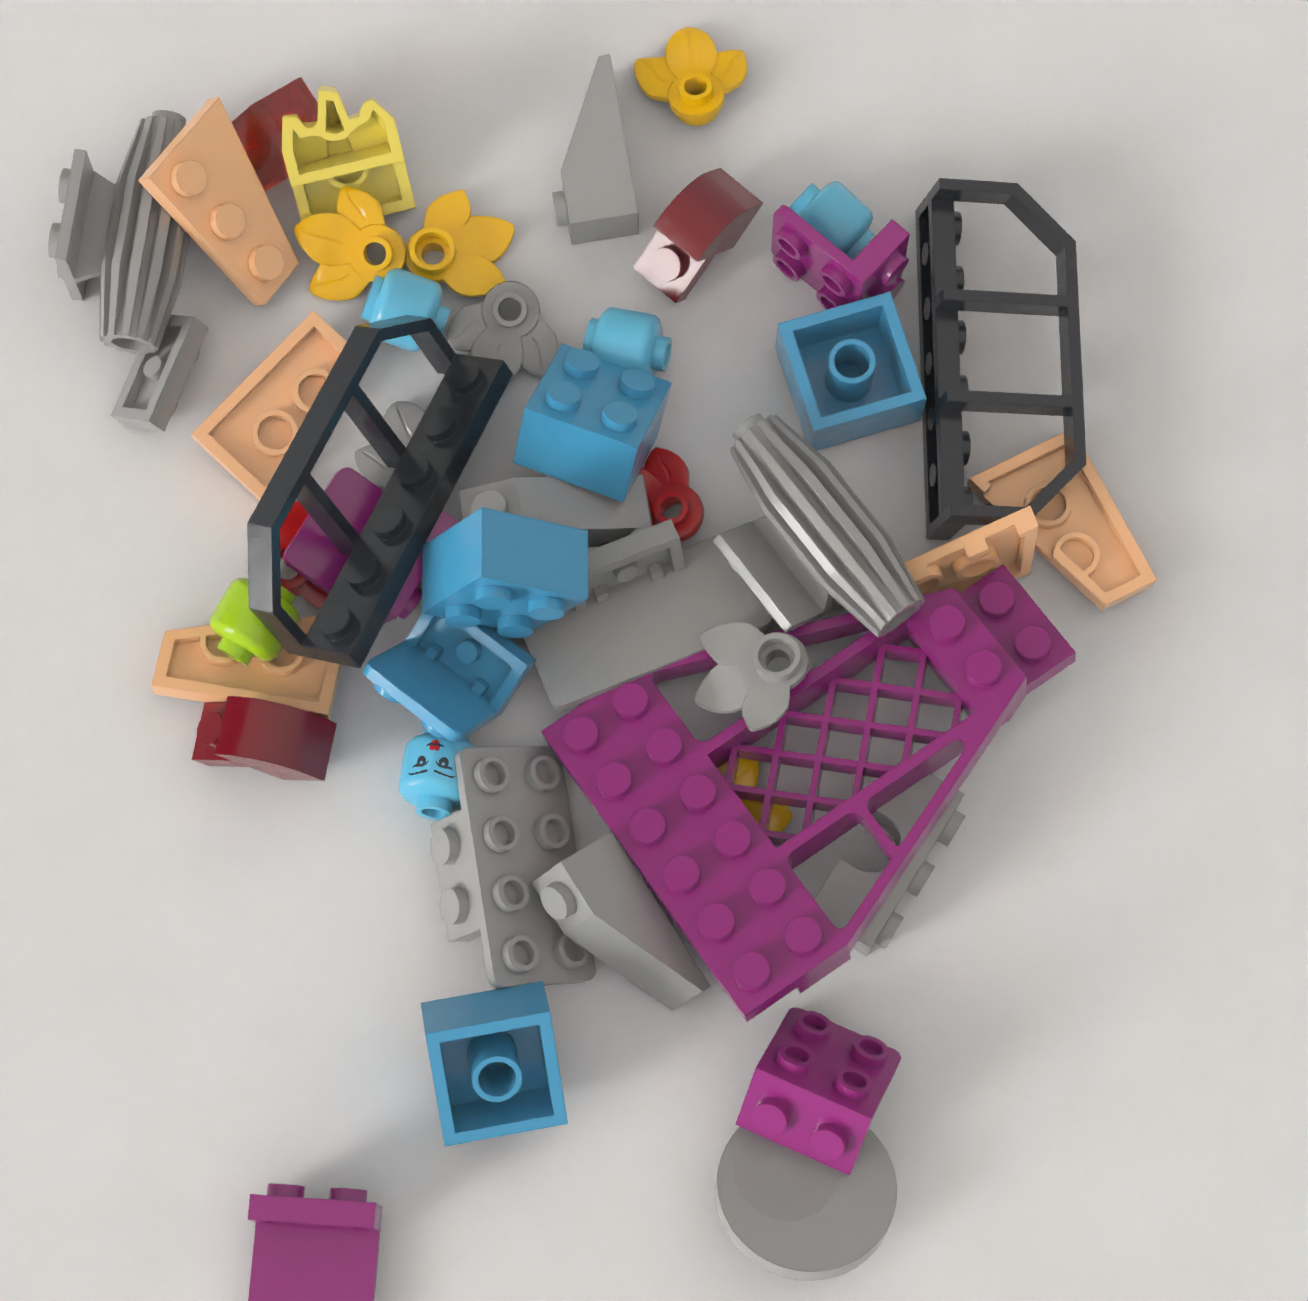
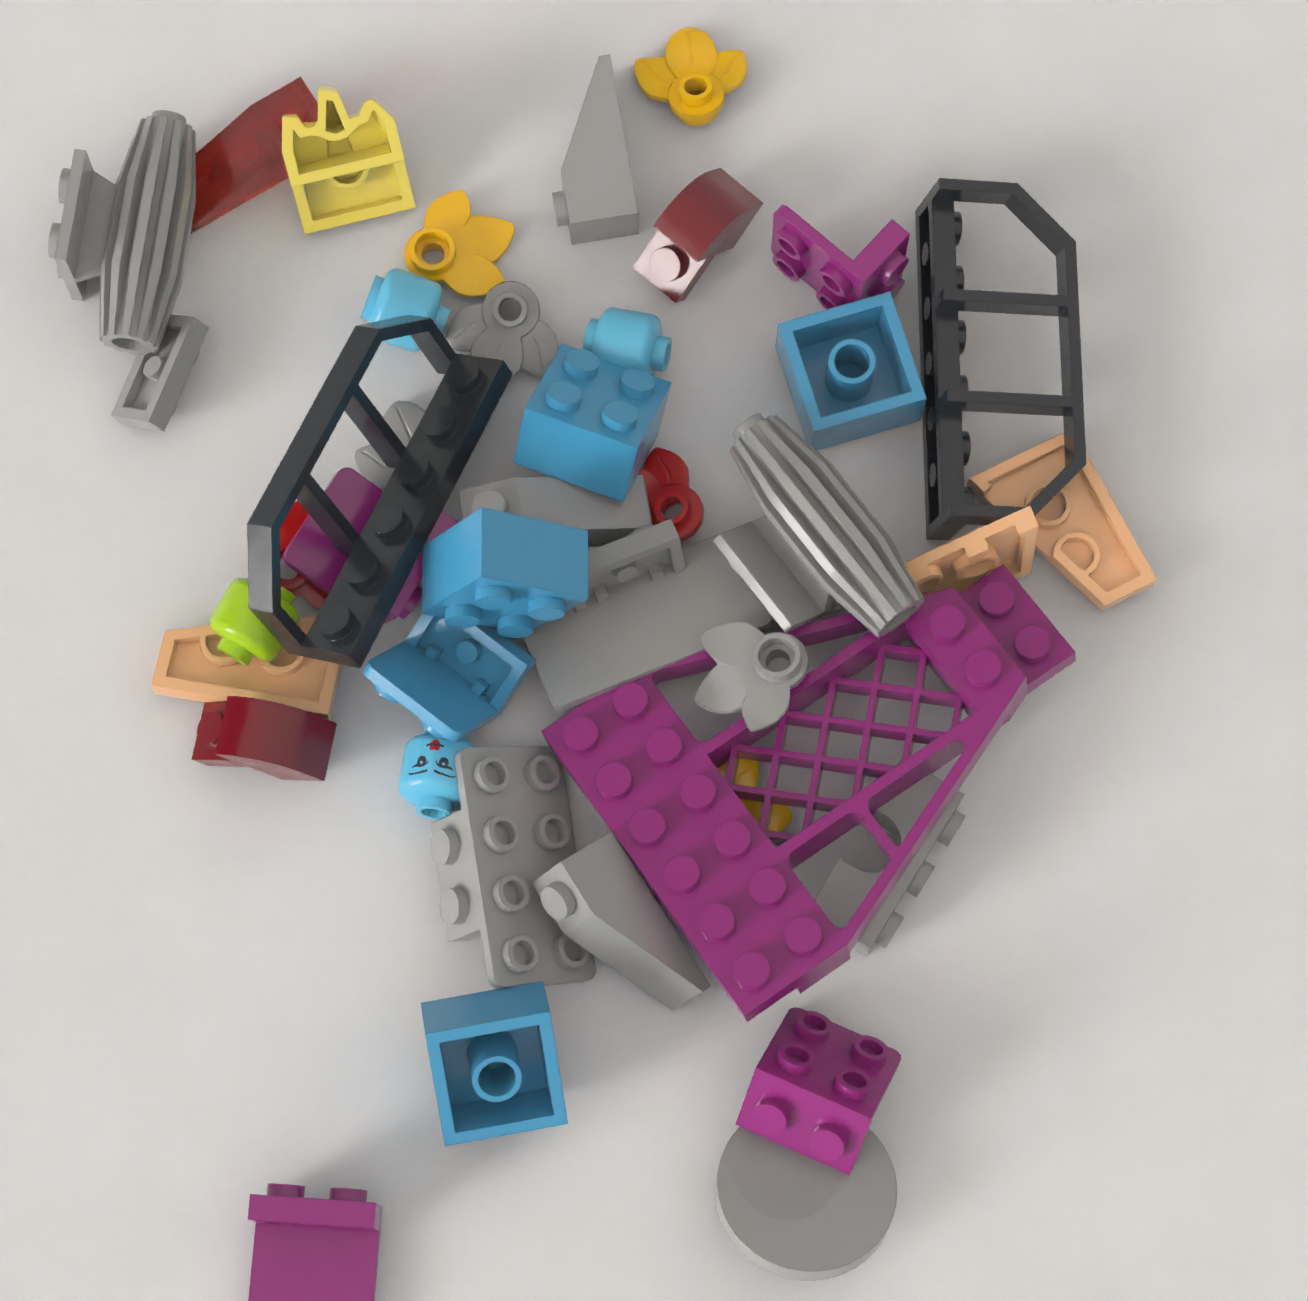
light nougat wing [138,97,299,306] -> none
light nougat wing [192,310,347,501] -> none
yellow plate [294,187,407,301] -> none
medium azure head [789,181,874,259] -> none

